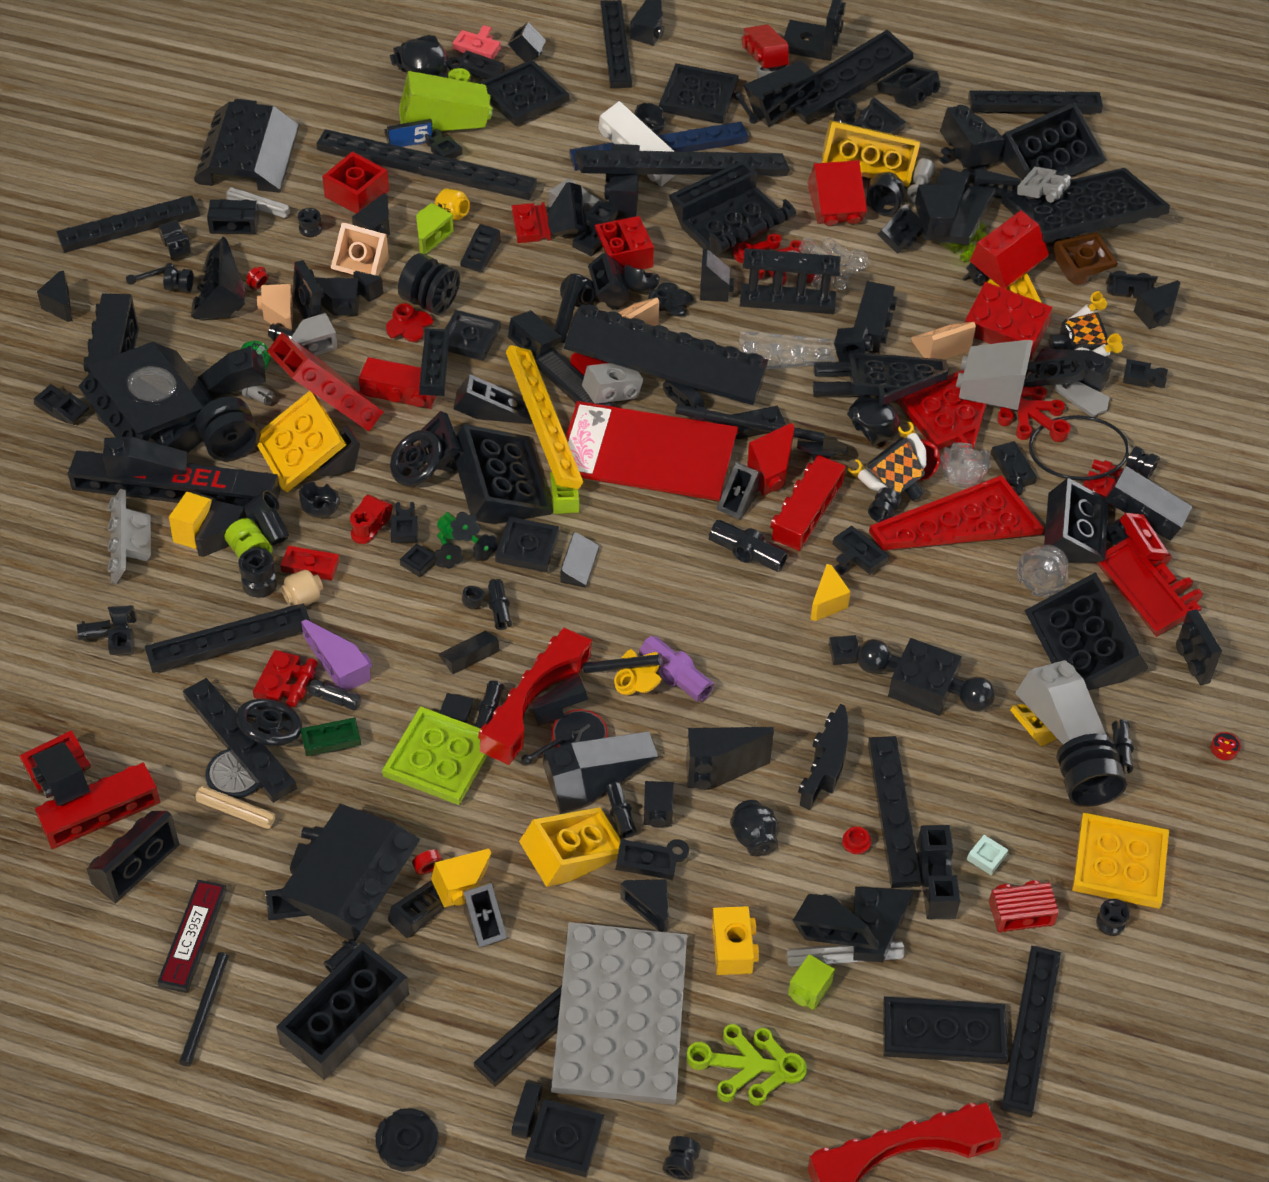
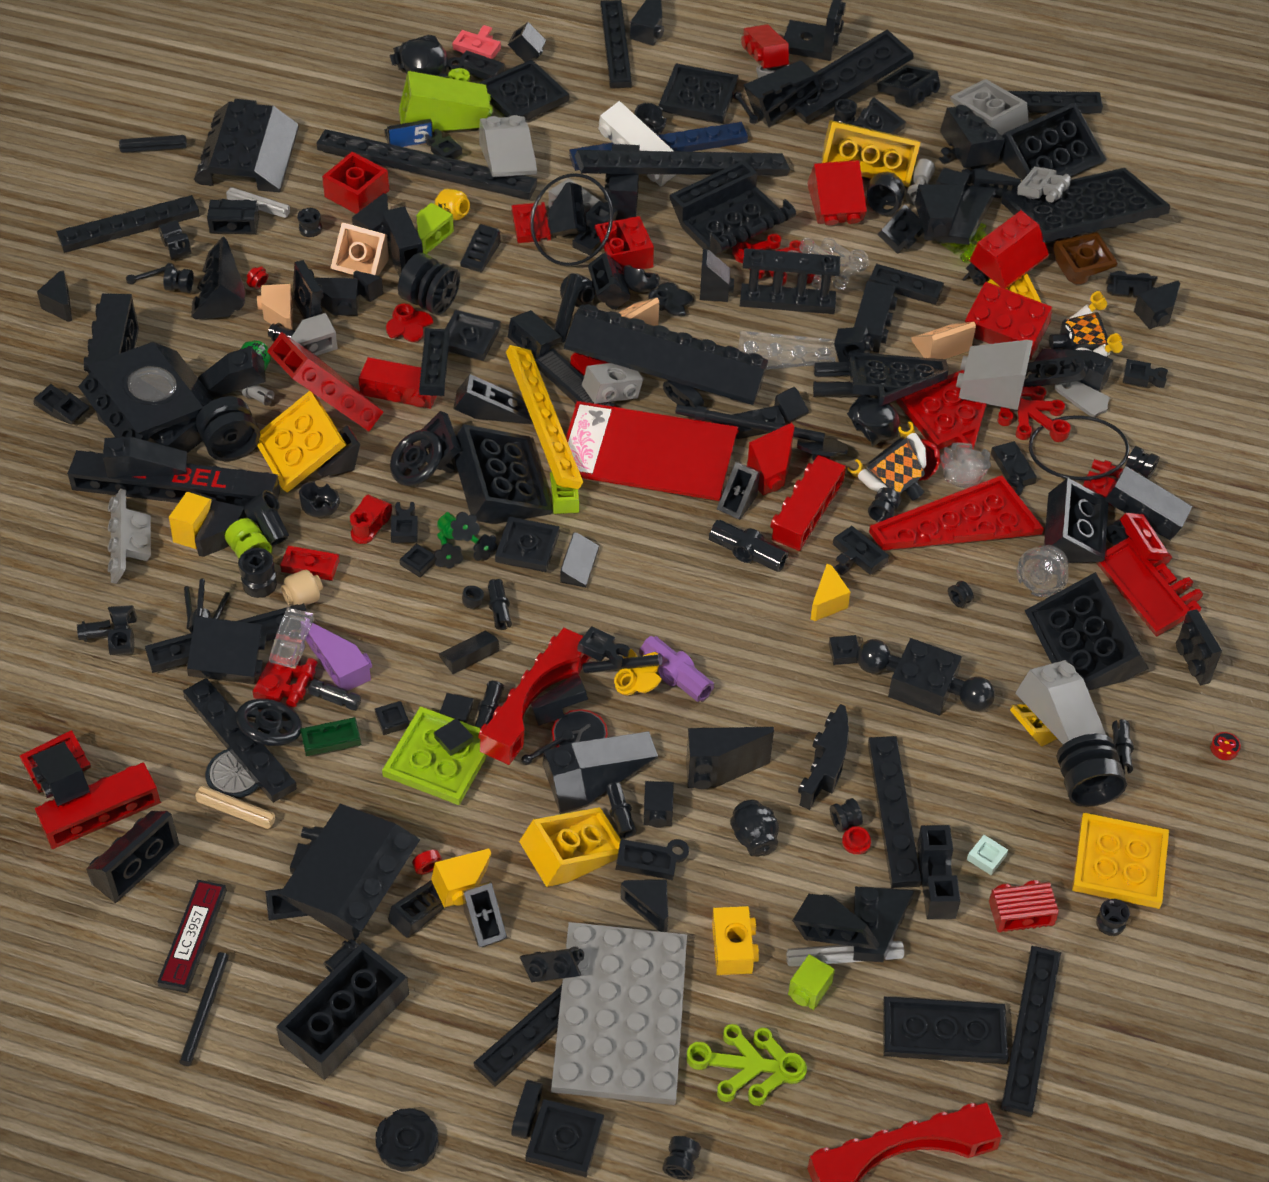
none -> black axle [119,135,187,153]
none -> black plant [184,578,230,633]
none -> black brick [187,616,267,684]
none -> clear slope [269,607,314,668]
none -> black tile [374,701,409,735]
none -> black brick [382,206,423,277]
none -> black tile [434,718,474,756]
none -> light grey slope [479,115,537,177]
none -> black hinge [520,946,584,982]
none -> black piece [530,173,613,266]
none -> black plate [577,626,630,667]
none -> black slope [774,387,809,423]
none -> black wheel [830,798,863,832]
none -> black plate [869,264,944,305]
none -> black bush [948,581,974,607]
none -> light grey slope [950,79,1028,135]

